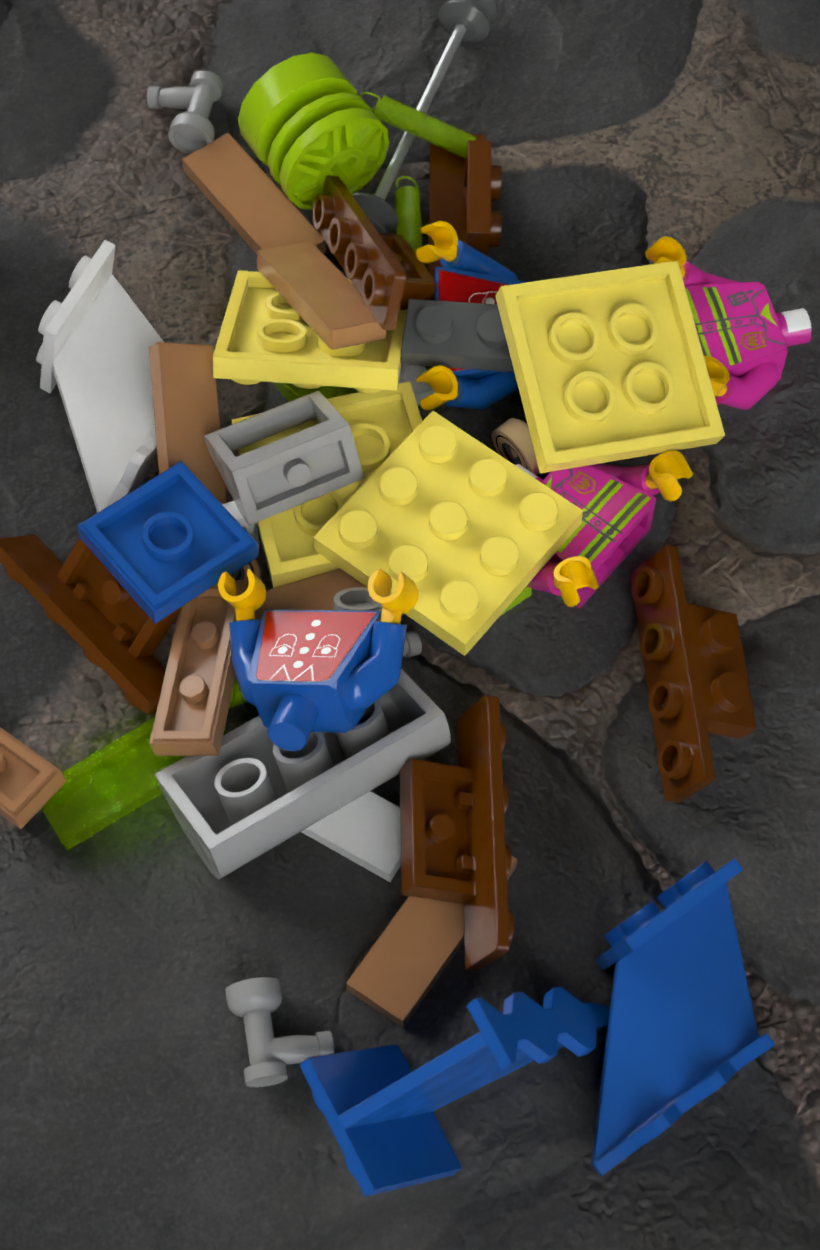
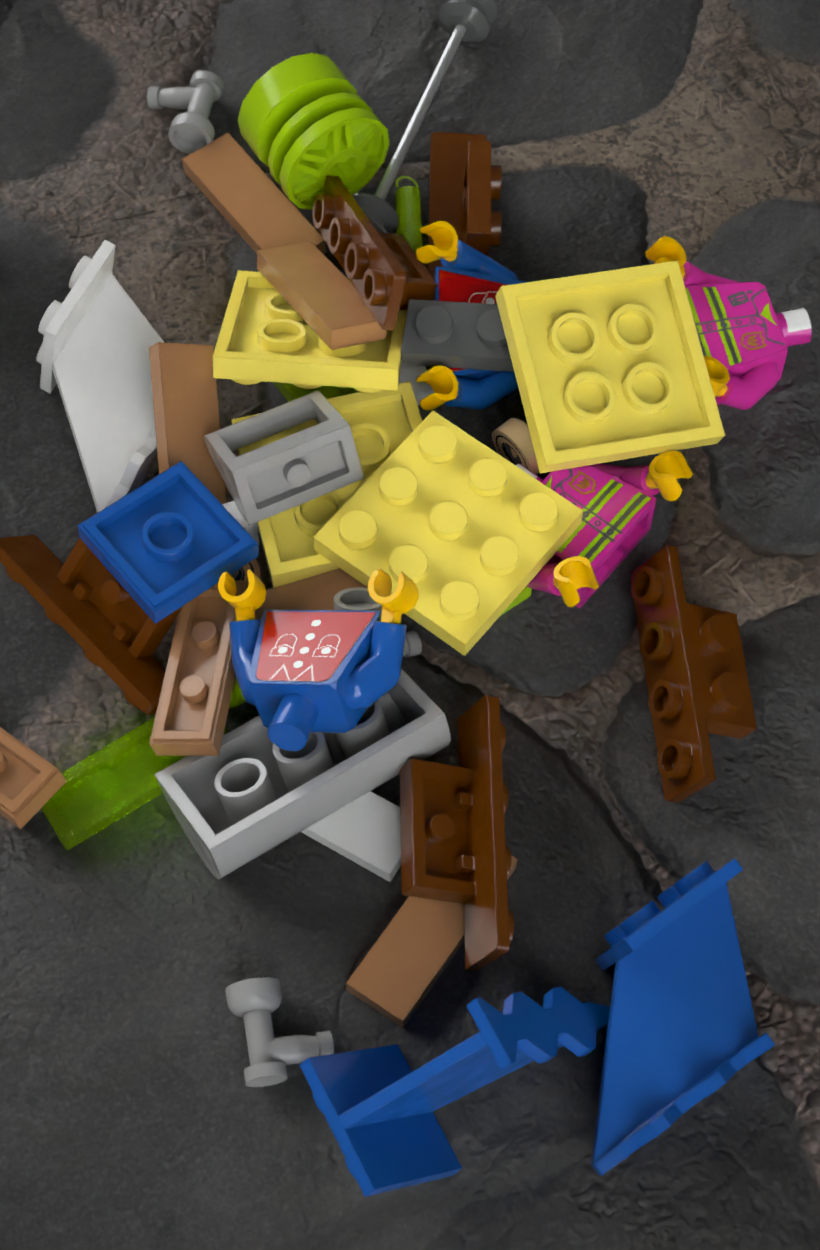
lime piece [359,92,476,159] -> none

